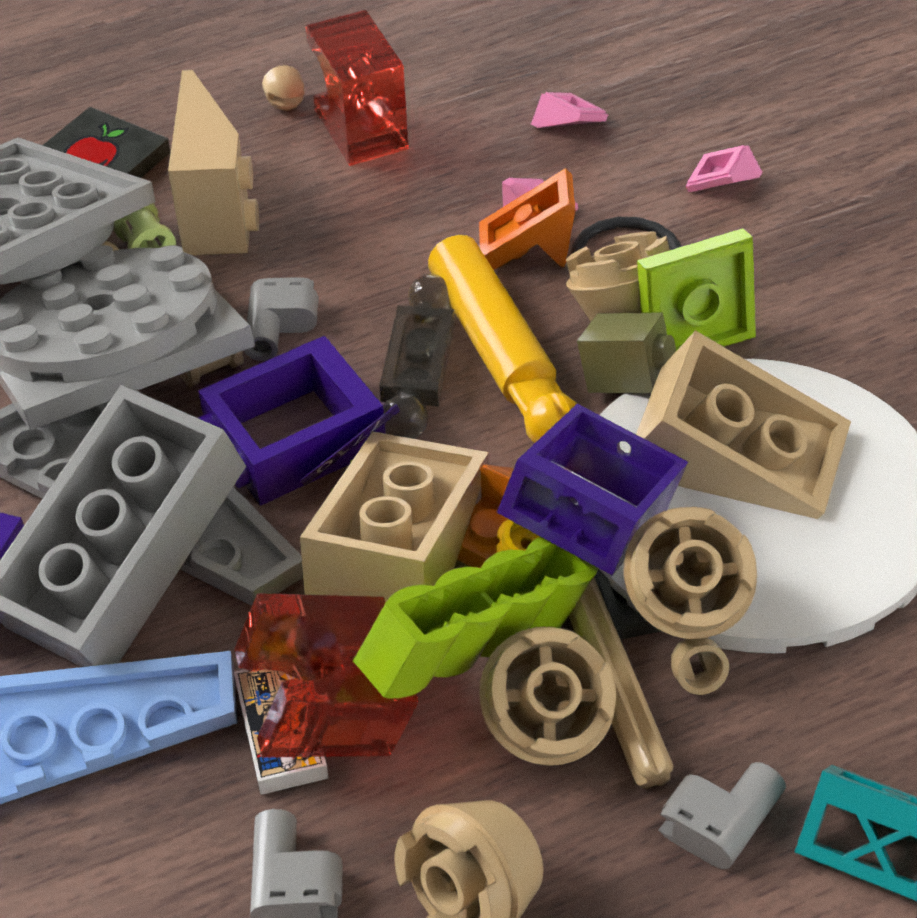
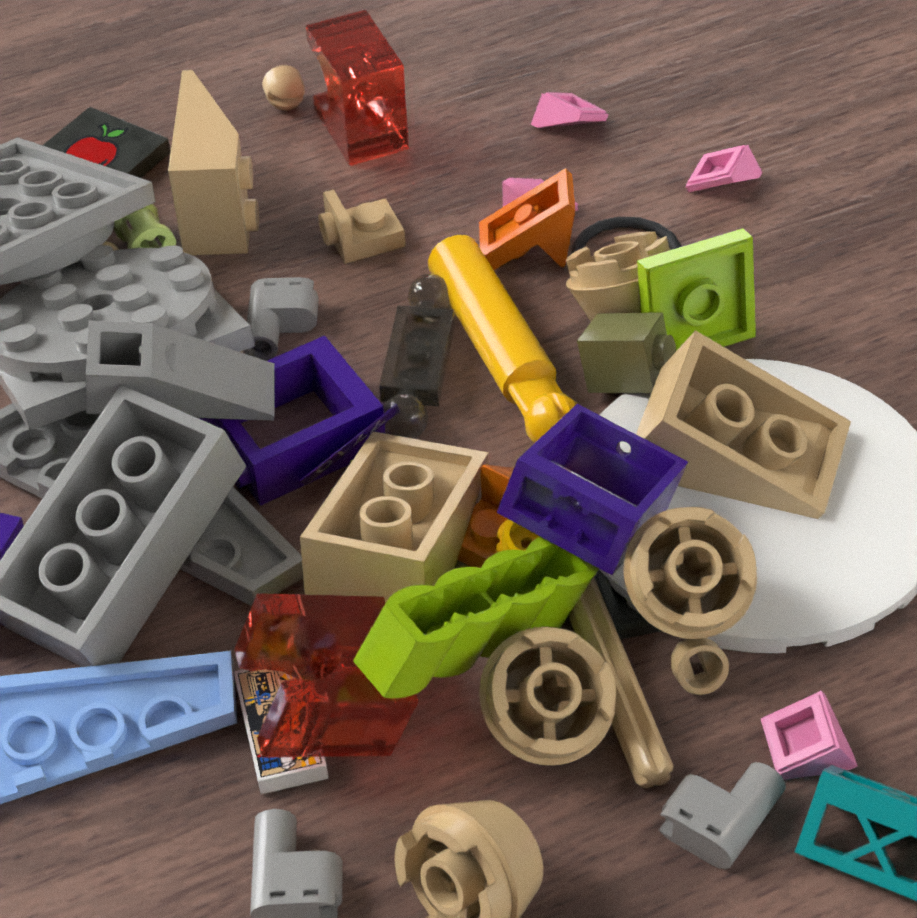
none -> light grey slope [86,320,274,421]
none -> tan bracket [318,189,406,264]
none -> bright pink slope [761,691,858,780]

